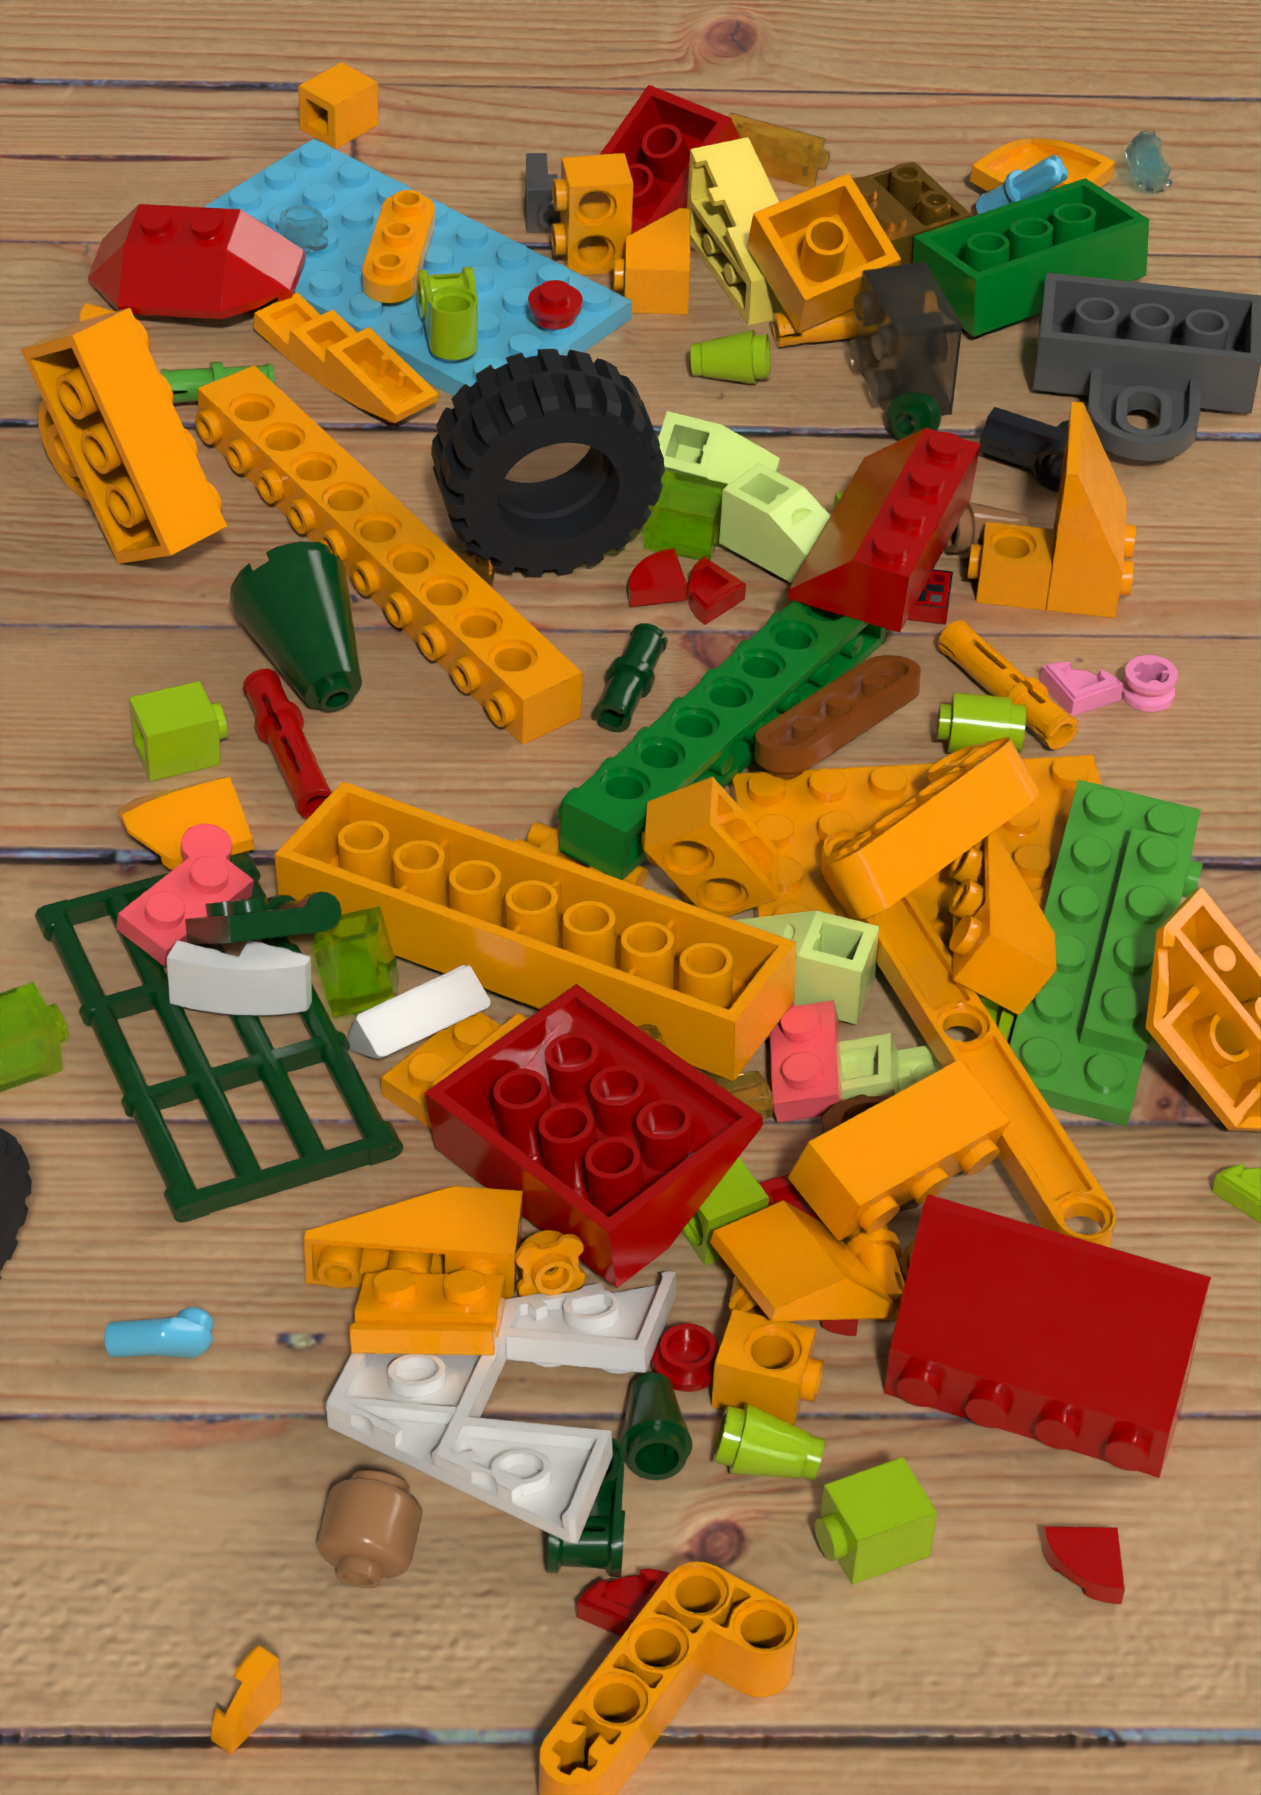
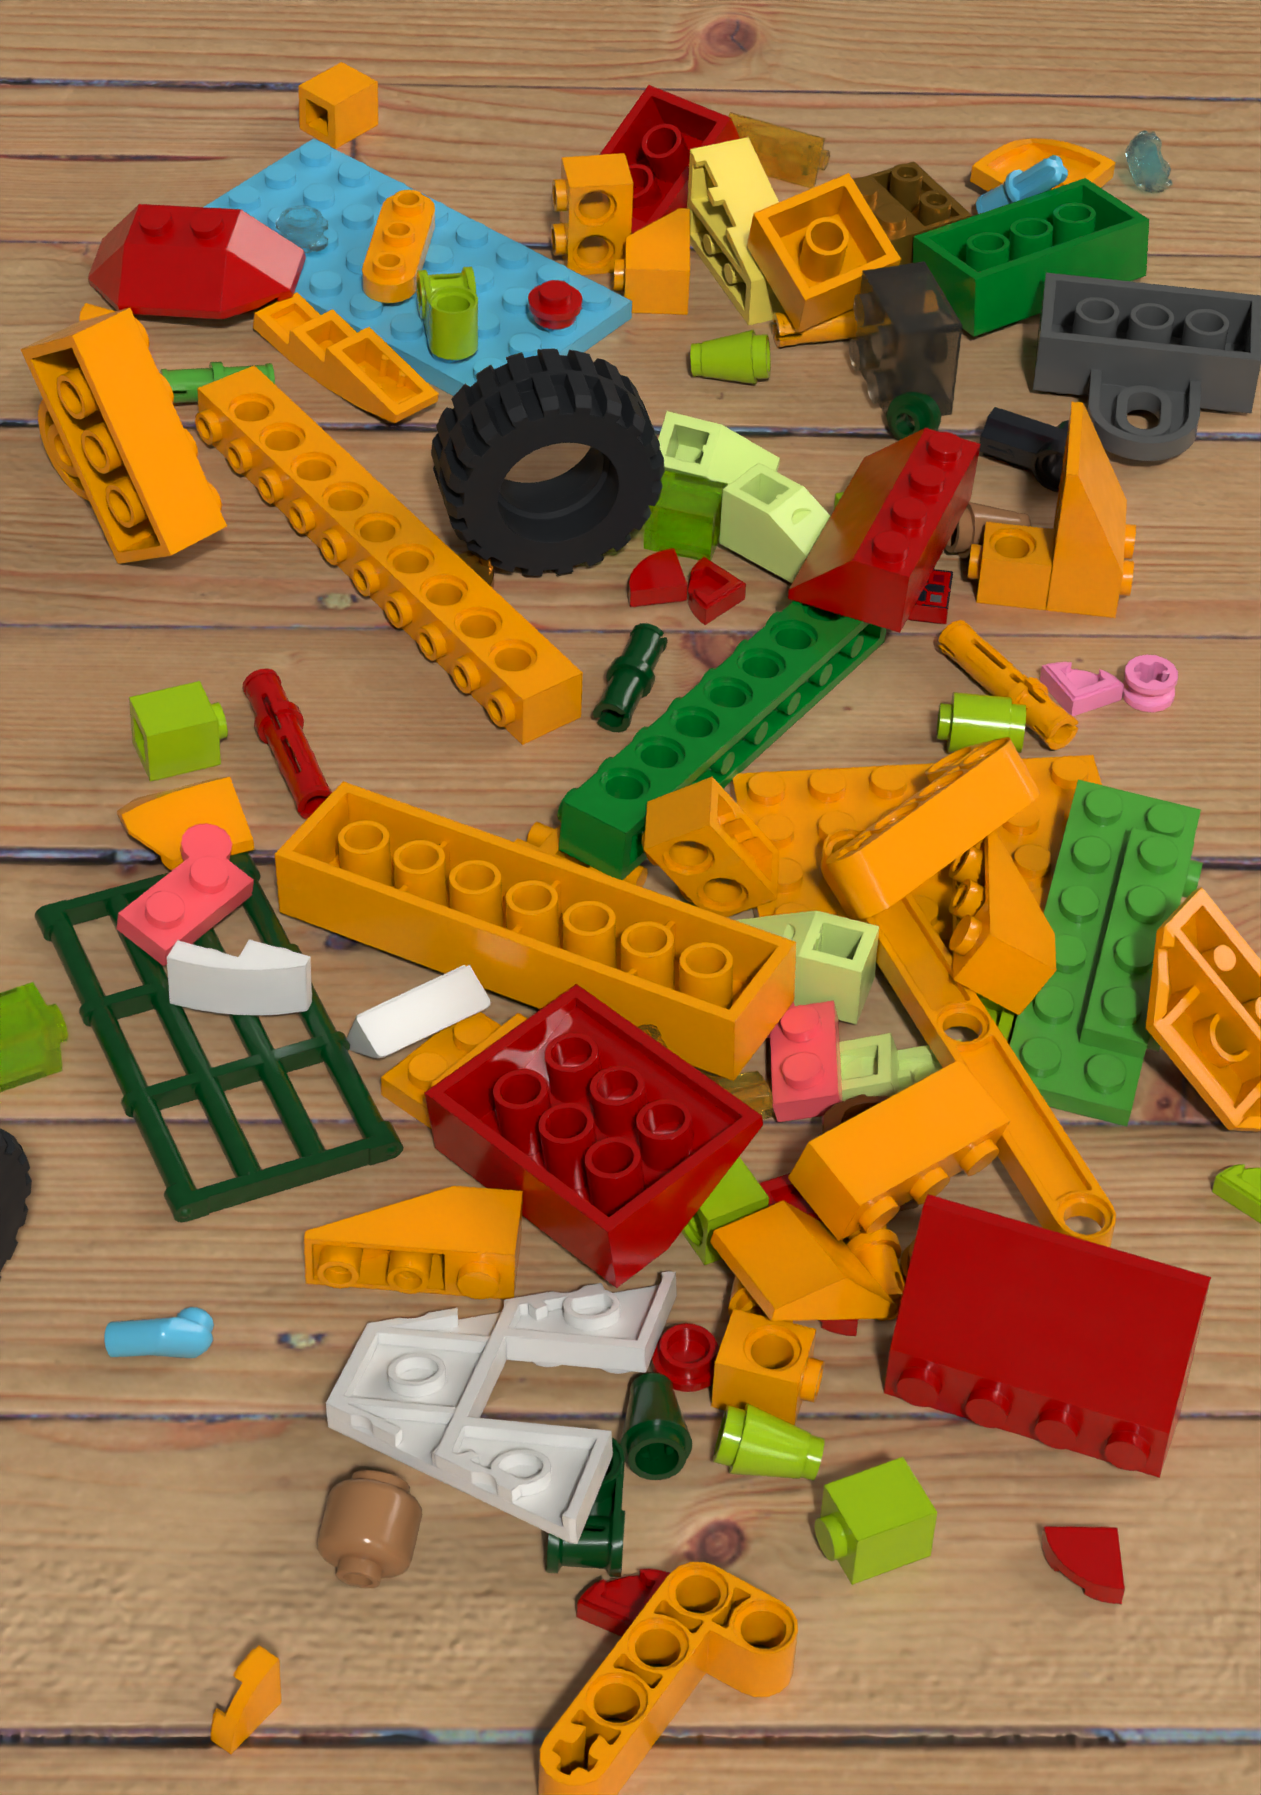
dark green plate [185,892,341,944] -> none
dark green cone [230,541,362,711] -> none
clear neon green brick [313,906,400,1018] -> none
light orange plate [349,1269,507,1355] -> none
light orange plate [515,1230,586,1297] -> none
flat silver bracket [525,153,560,233] -> none
dark orange plate [755,655,921,778] -> none

